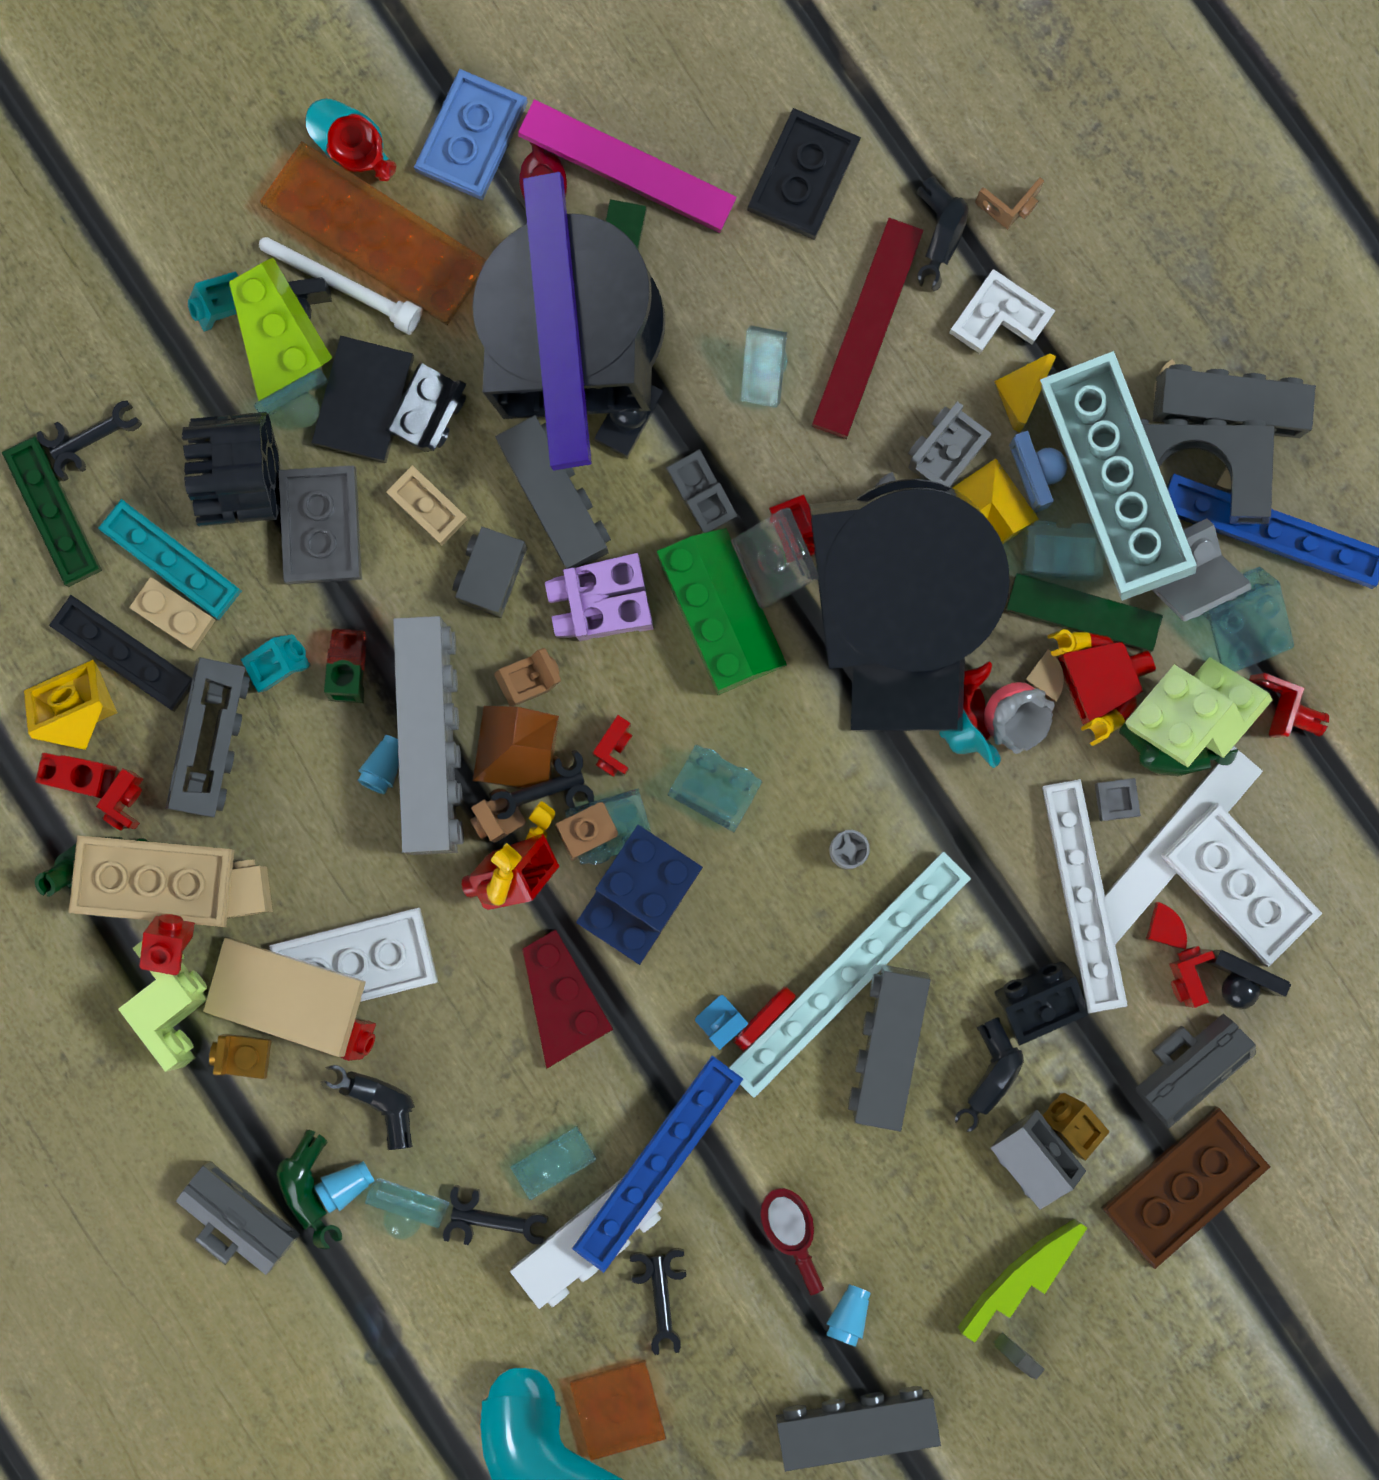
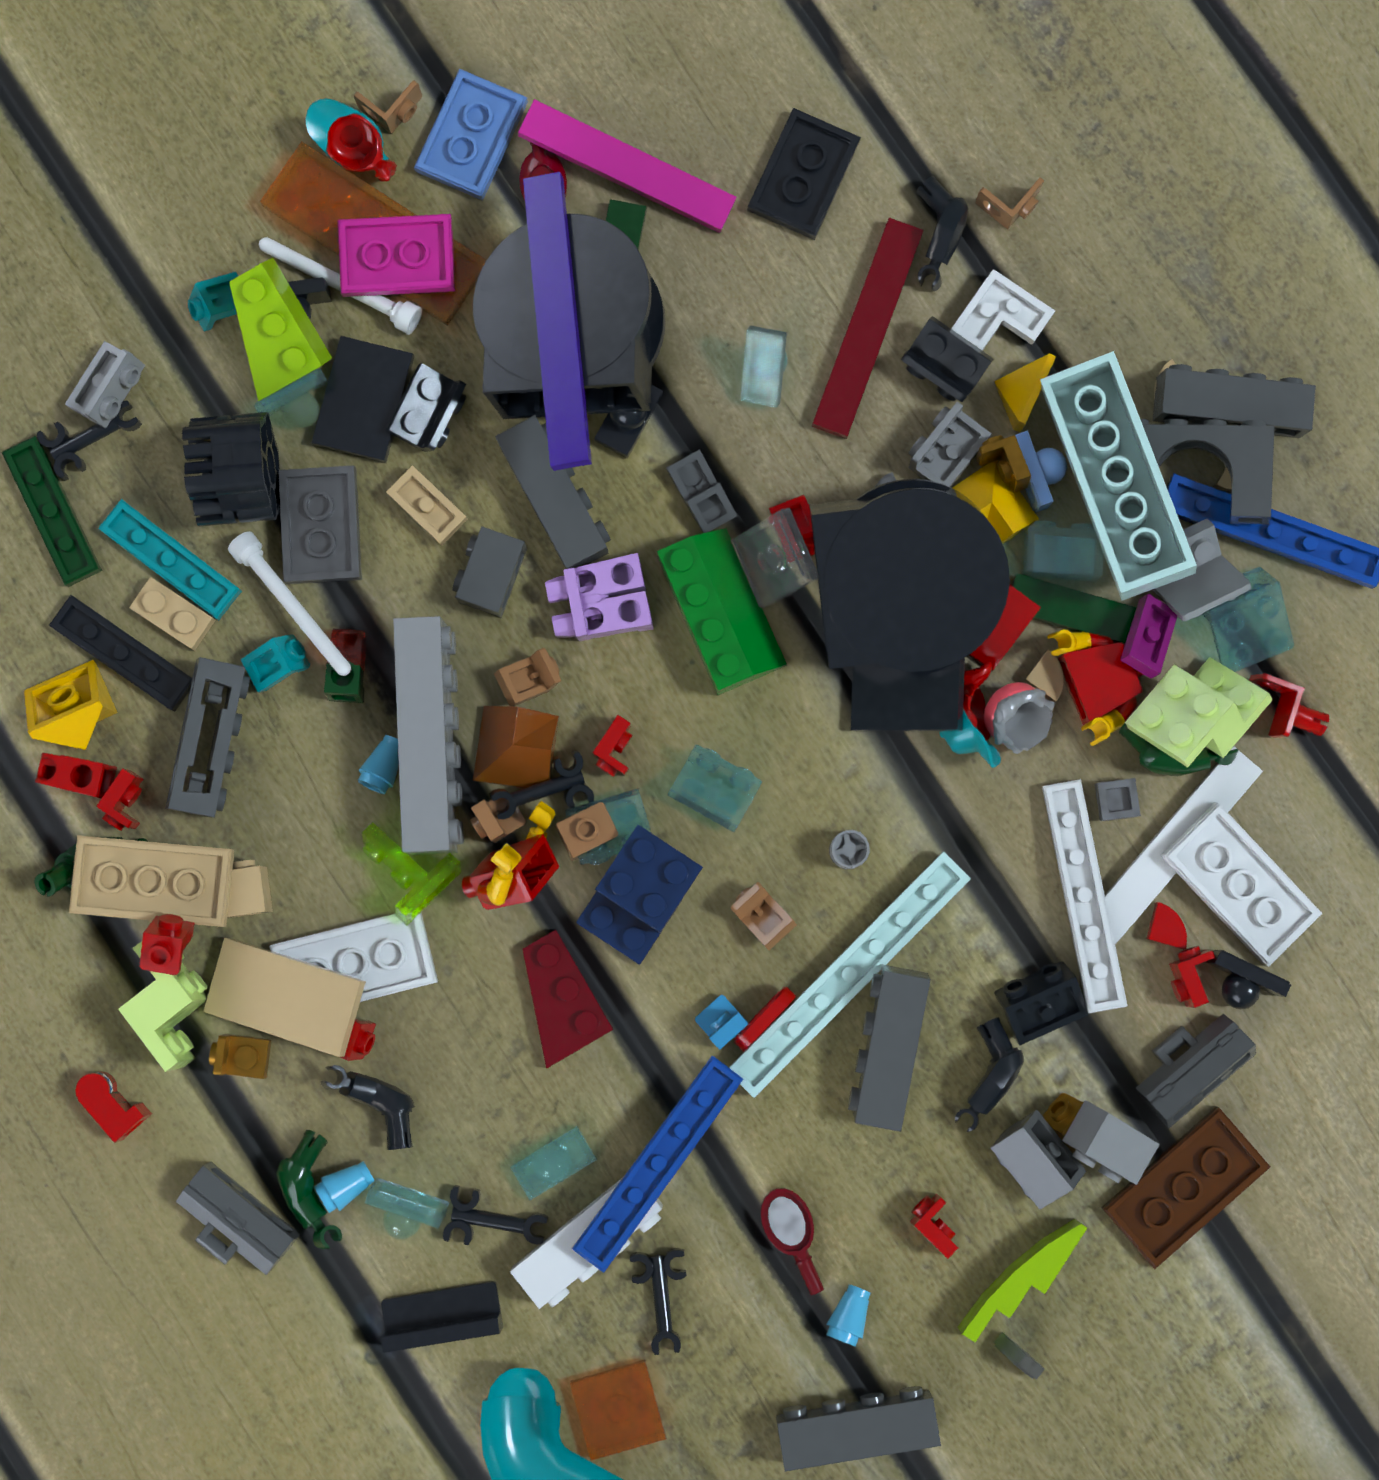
none -> light grey bracket [65,341,145,429]
none -> red leg [75,1071,152,1143]
none -> white piece [228,532,351,676]
none -> dark pink tile [338,214,455,297]
none -> medium nougat bracket [354,80,422,134]
none -> clear neon green bracket [362,822,461,926]
none -> black panel [381,1281,503,1353]
none -> medium nougat bracket [731,882,797,950]
none -> black bracket [901,316,994,402]
none -> red bracket [910,1194,958,1259]
none -> red slope [969,585,1041,671]
none -> pearl gold bracket [976,435,1031,493]
none -> light grey brick [1062,1100,1160,1185]
none -> magenta plate [1121,594,1177,679]

